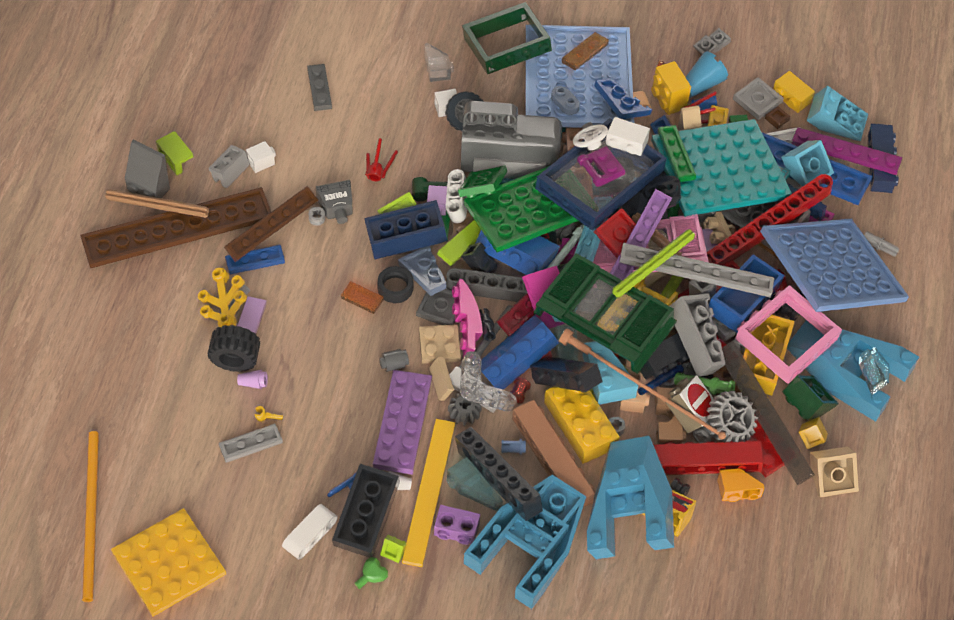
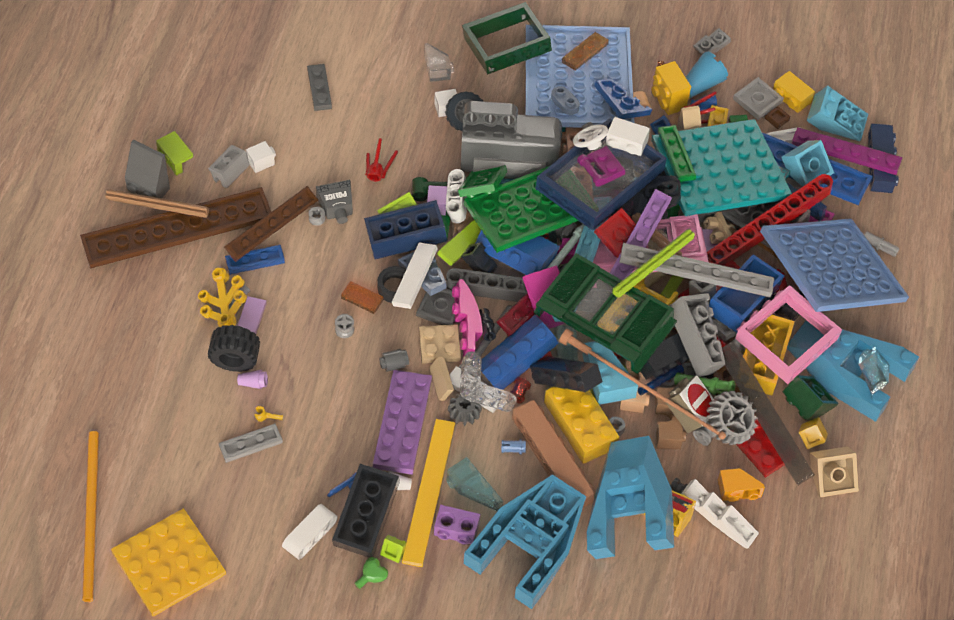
black brick [455,427,543,521] -> none
red brick [653,440,763,475] -> none
none -> light grey wheel [335,314,354,338]
none -> white tile [392,243,438,309]
none -> white slope [681,479,759,548]

